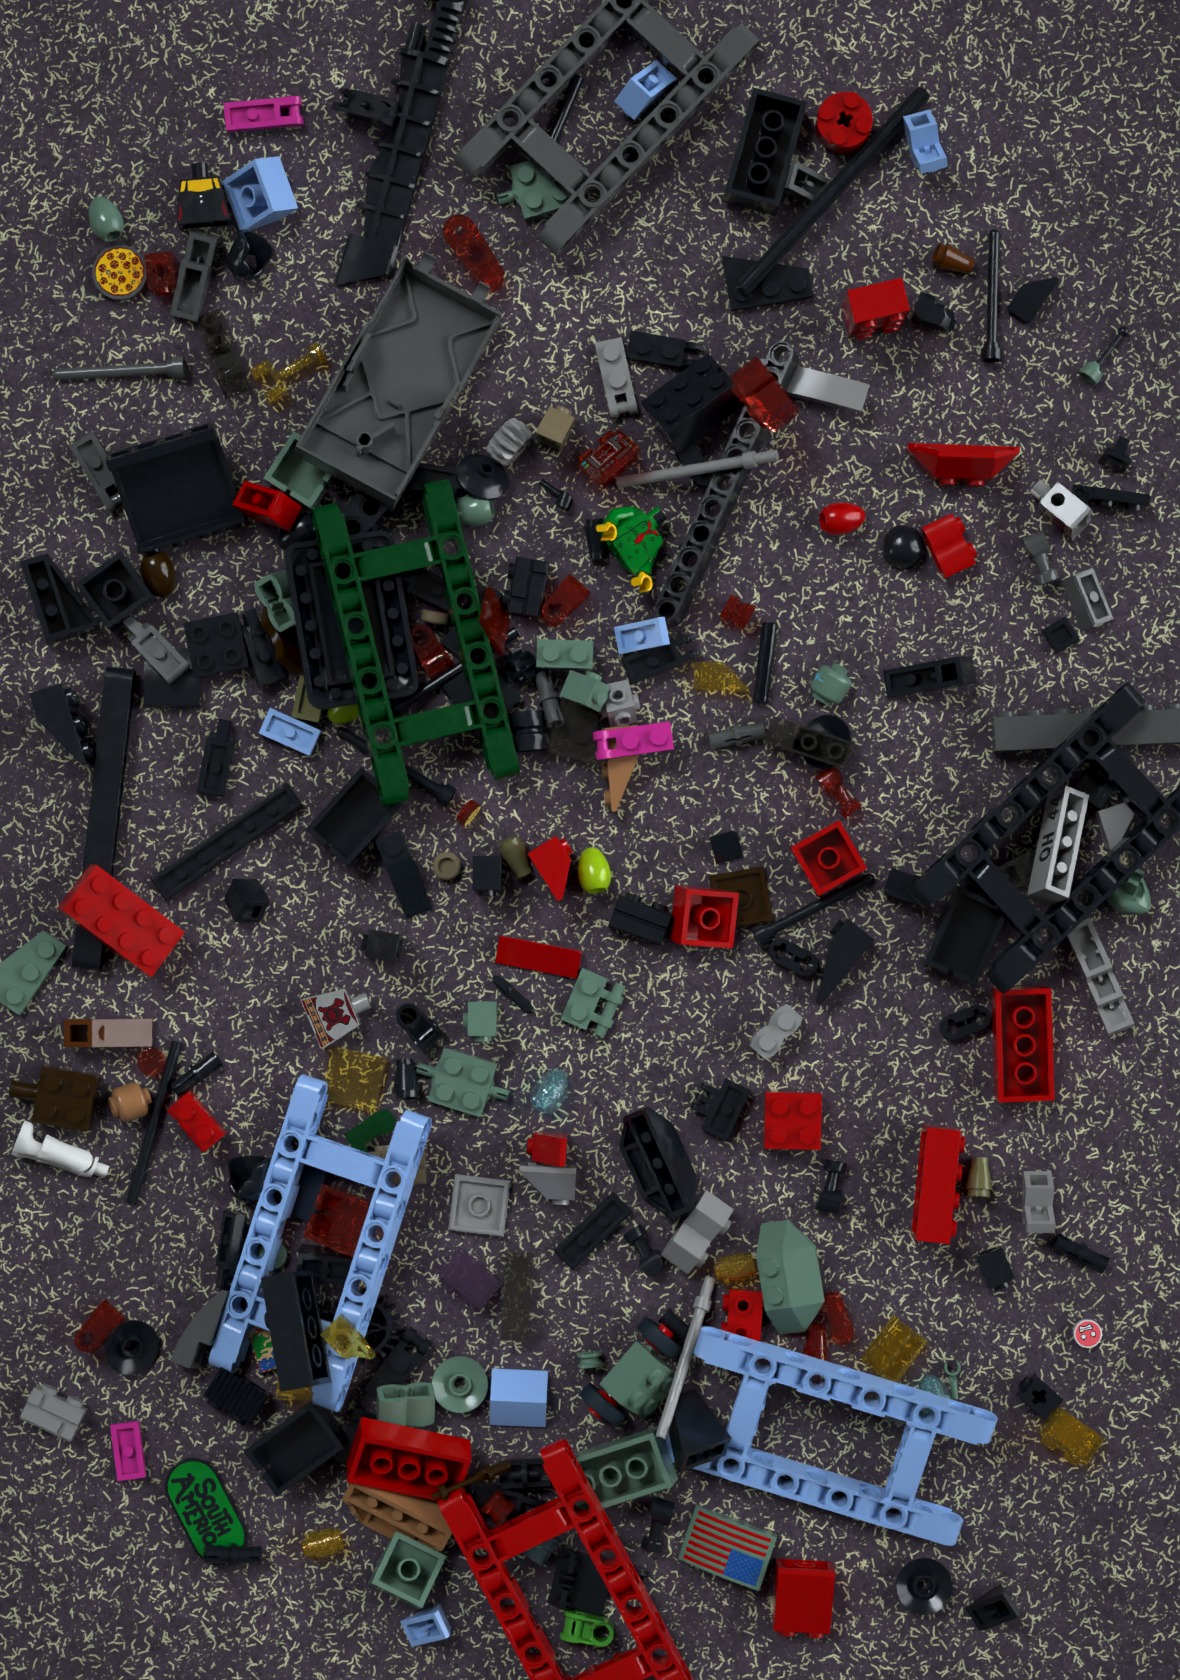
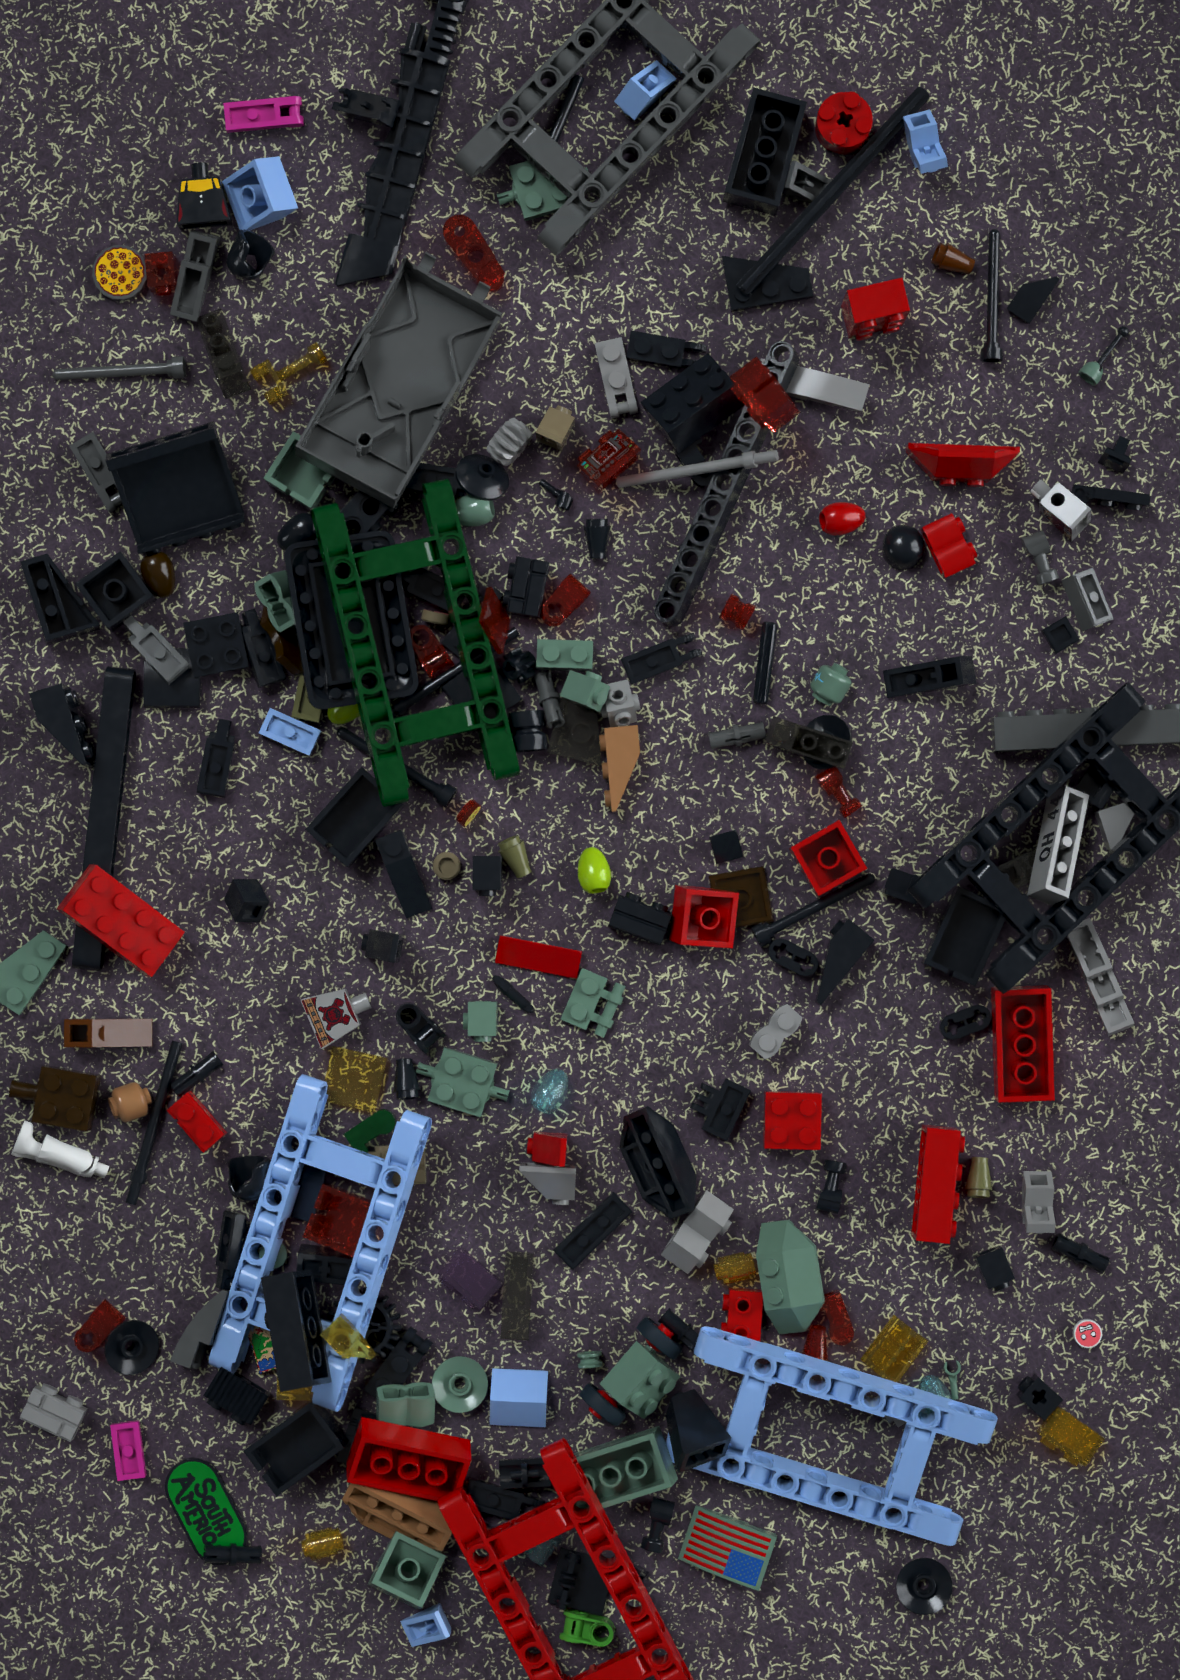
sand green animal [88,197,124,242] -> none
clear red tile [137,1048,166,1076] -> none
black tile [150,783,303,902] -> none
red brick [232,481,302,531] -> none
dark brown piece [431,1459,512,1501] -> none
light grey tile [448,1174,511,1237] -> none
clear red wheel [480,1489,515,1526] -> none
red slope [528,836,573,902] -> none
dark pink plate [592,721,674,760] -> none
green torso [596,506,667,593] -> none
light blue plate [614,617,670,654] -> none
black leg [622,1224,665,1276] -> none
light grey bar [655,1276,716,1440] -> none
clear yellow slope [693,662,749,692] -> none
red slope [772,1558,835,1638] -> none
black rock [911,292,956,333] -> none
black slope [965,1583,1021,1632] -> none
sand green piece [1105,869,1151,915] -> none

